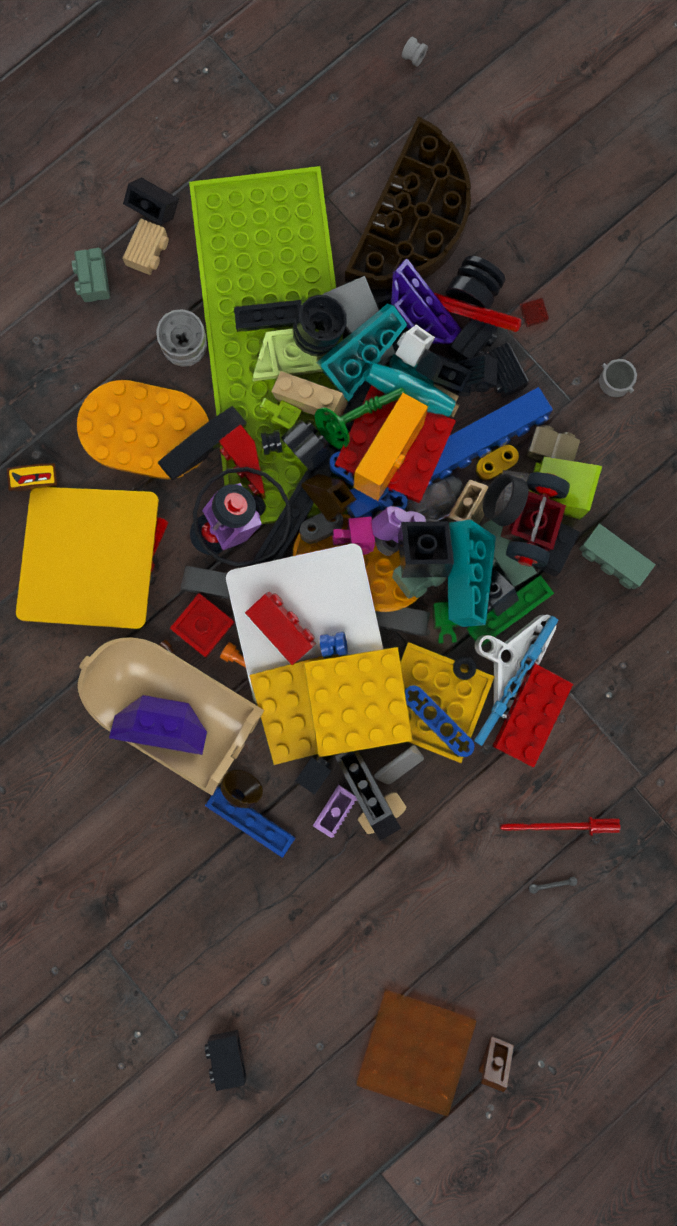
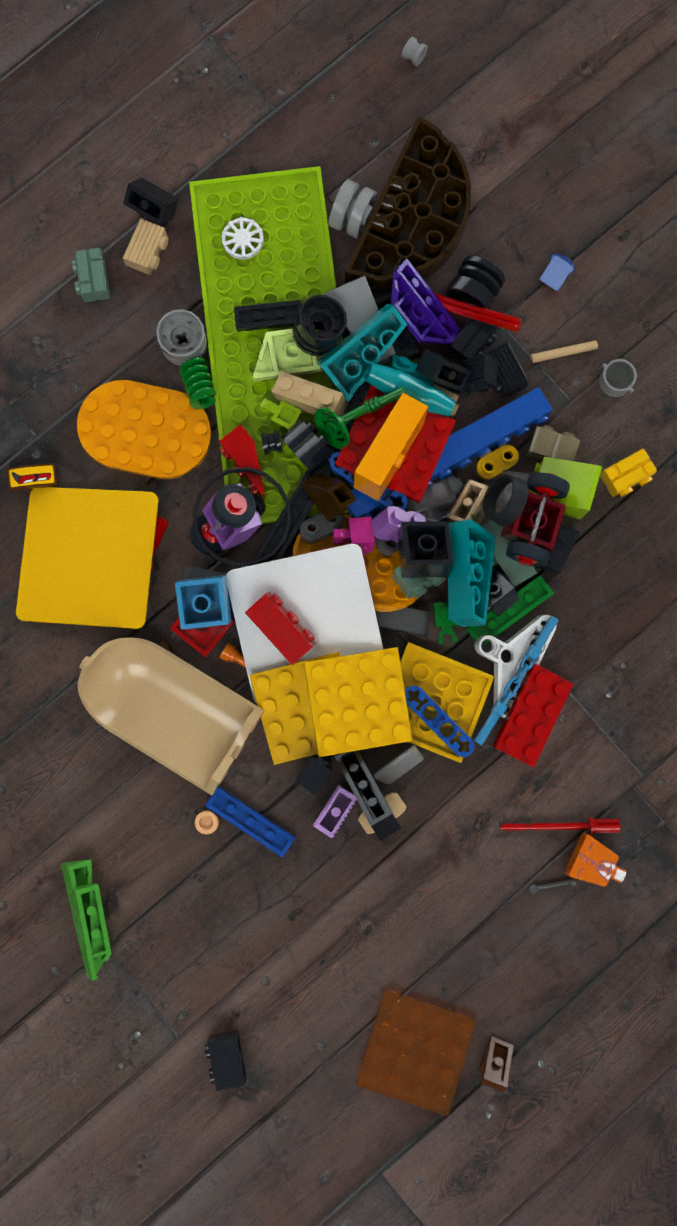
dark purple wedge [109,695,207,755] -> none
black slope [158,406,247,481] -> none
dark brown piece [221,770,263,808] -> none
blue wheel [320,632,348,658] -> none
white brick [396,325,435,367] -> none
black plate [453,656,476,680] -> none
clear red tile [520,298,549,327] -> none
sand green brick [579,524,656,589] -> none
none -> bright green wedge [61,859,112,981]
none -> dark azure brick [175,575,232,630]
none -> green piece [179,357,216,409]
none -> light nougat tile [195,810,219,835]
none -> white wheel [222,217,264,260]
none -> light grey wheel [329,179,377,239]
none -> tan piece [530,340,598,363]
none -> tile [539,254,575,292]
none -> orange torso [564,833,626,887]
none -> yellow brick [600,448,657,497]

